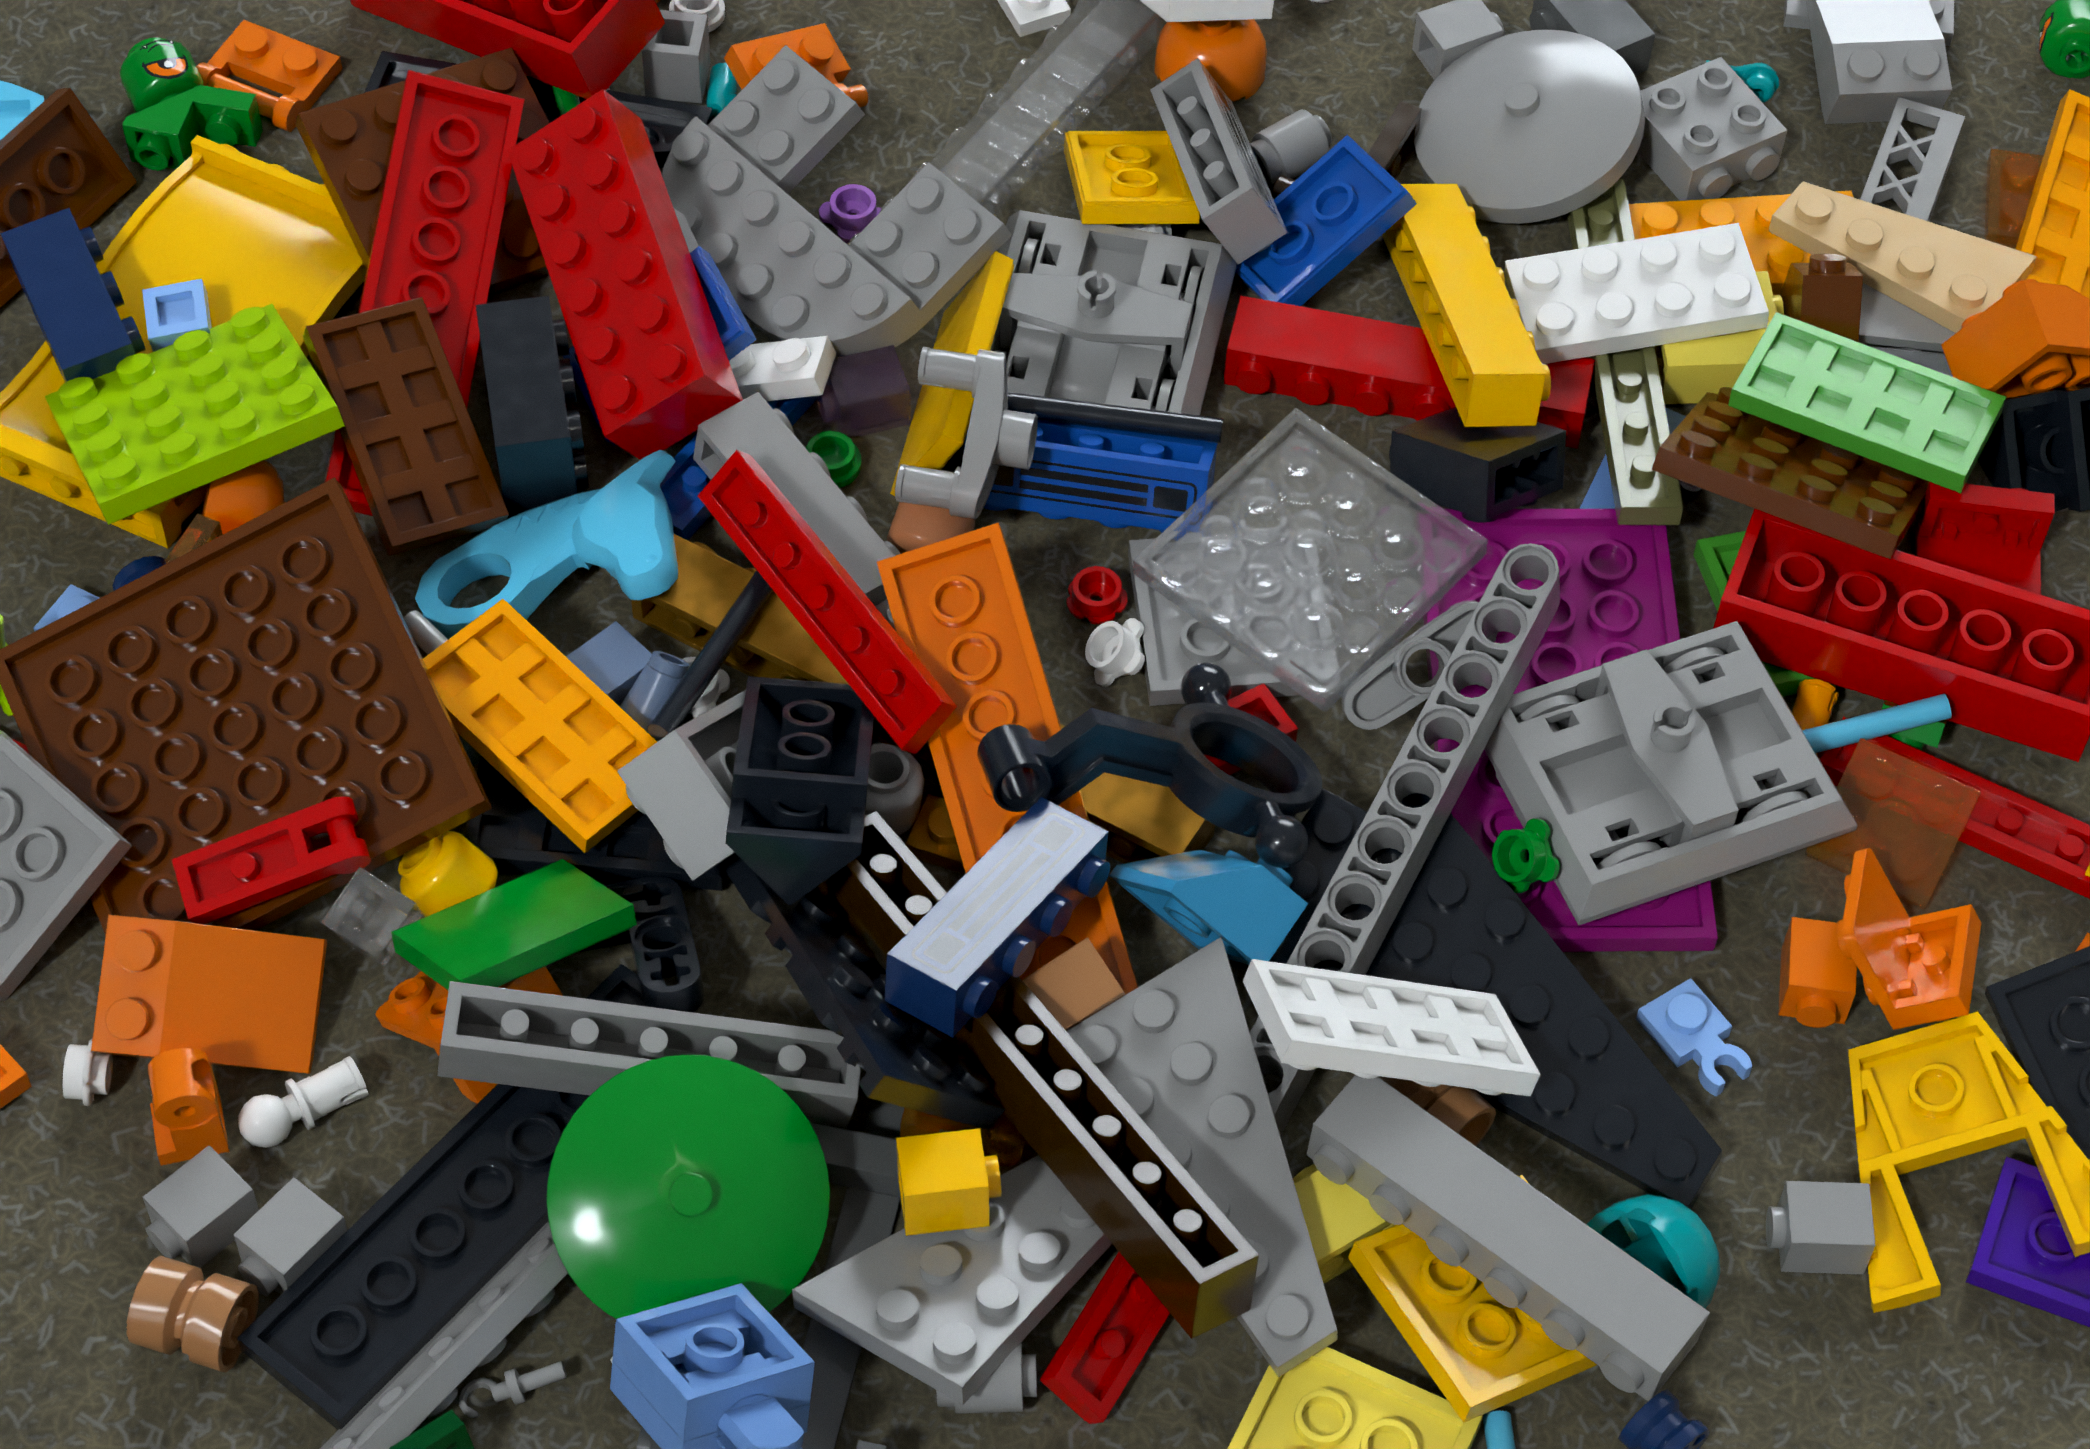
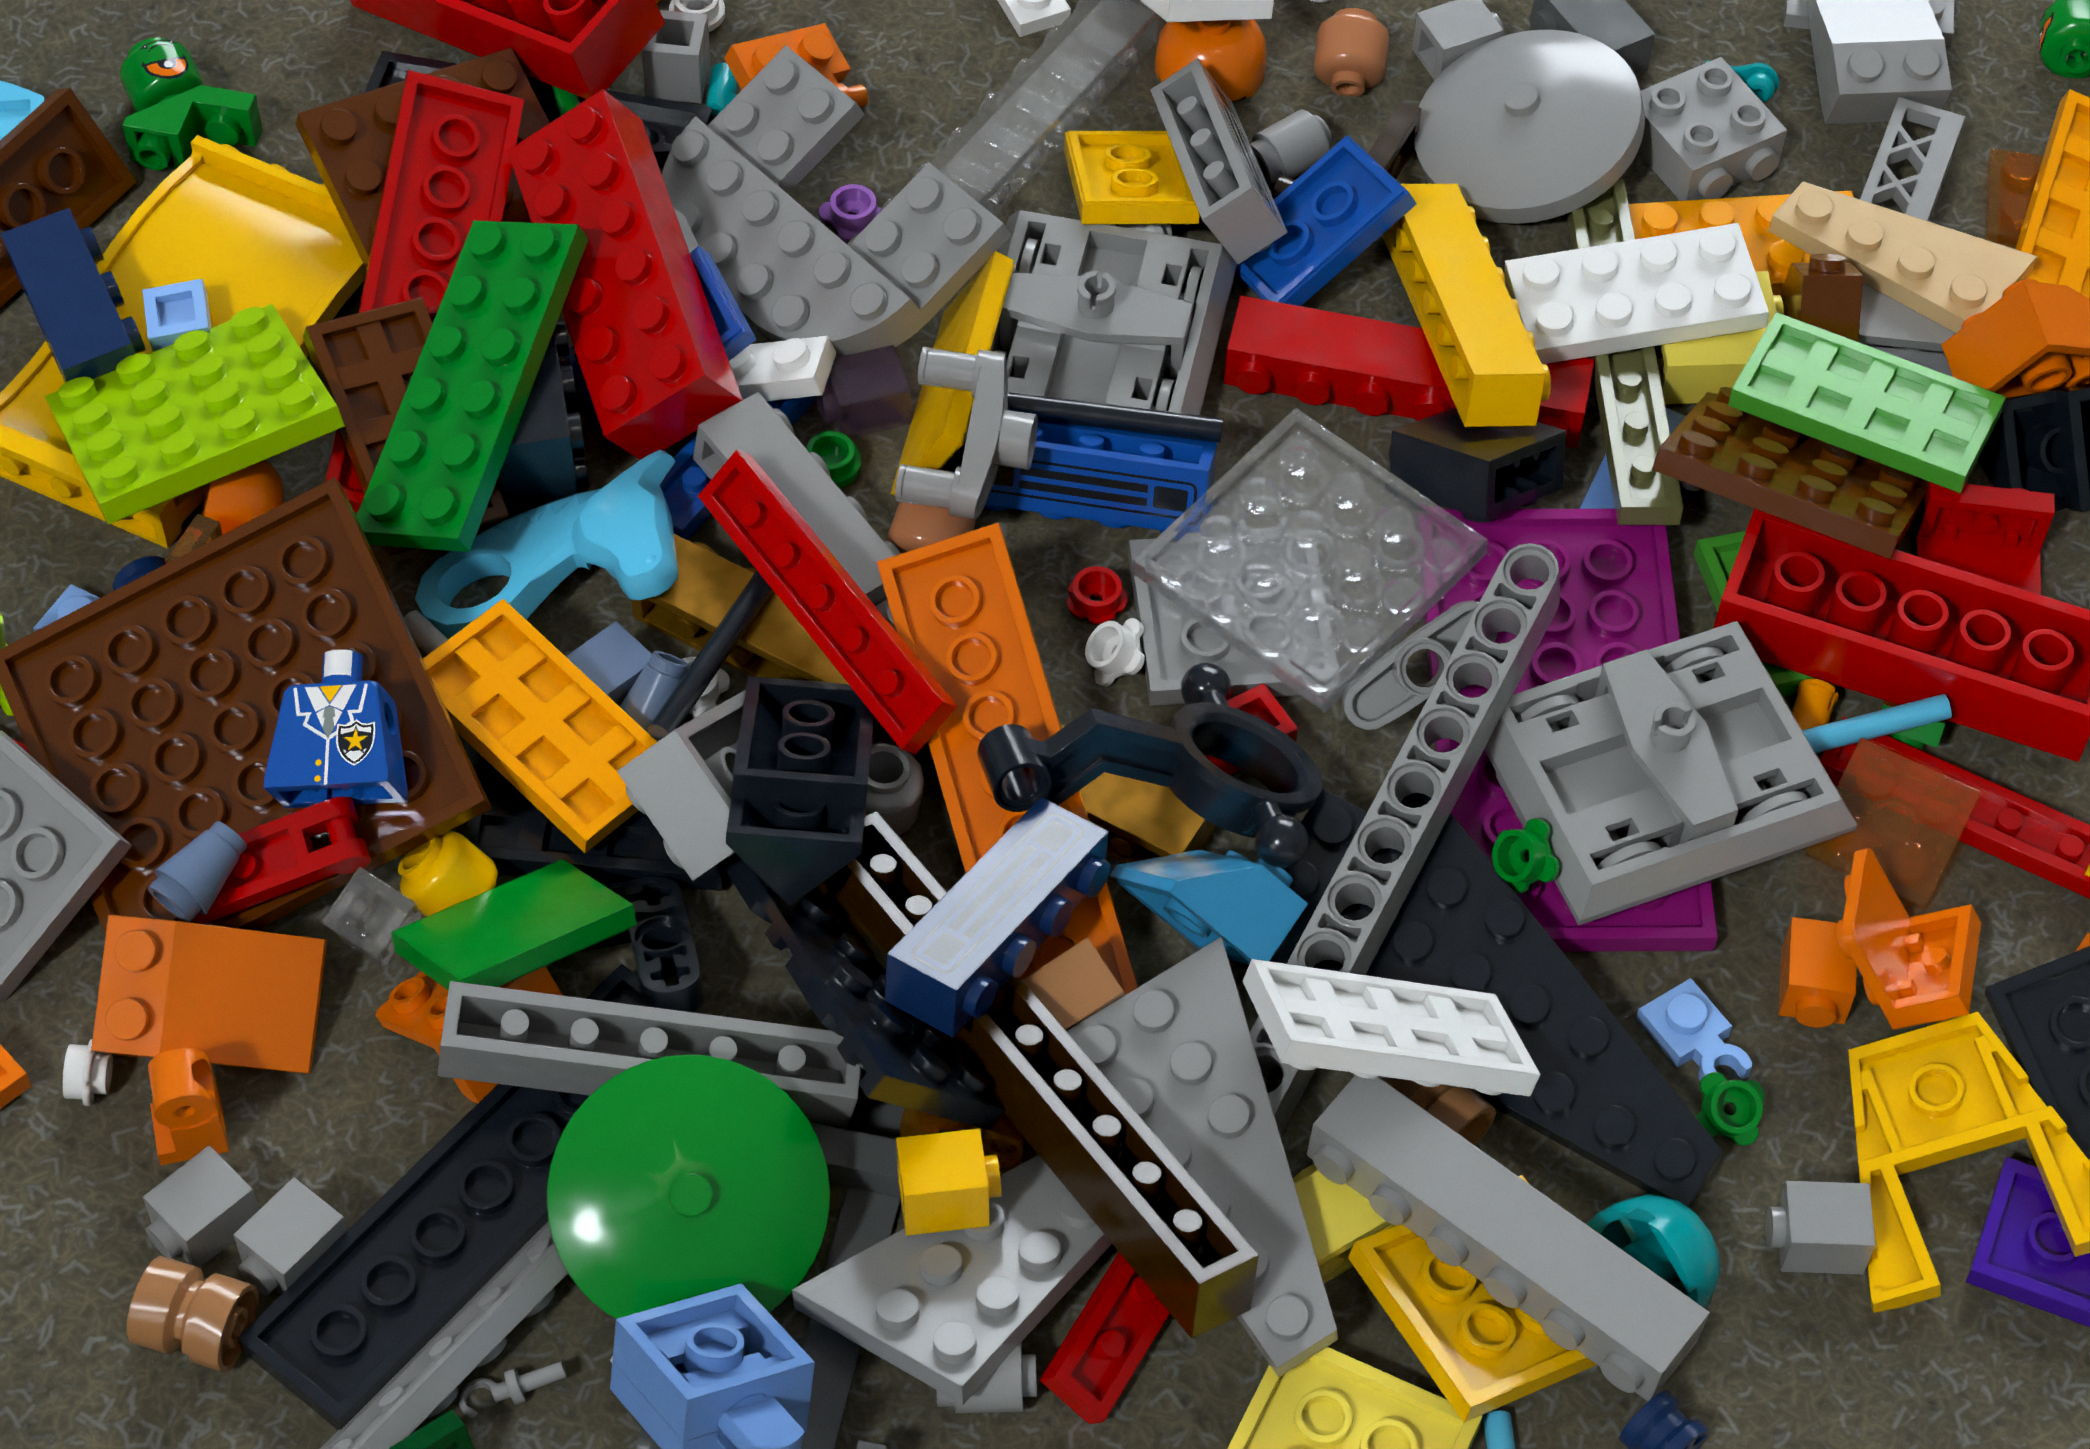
orange plate [196,20,342,132] -> none
white pin [238,1056,369,1148] -> none
pearl gold plate [905,794,966,874] -> none
none -> sand blue cone [148,821,247,923]
none -> blue torso [264,649,408,809]
none -> green plate [356,221,589,552]
none -> nougat head [1313,8,1390,97]
none -> green plate [1695,1072,1765,1146]

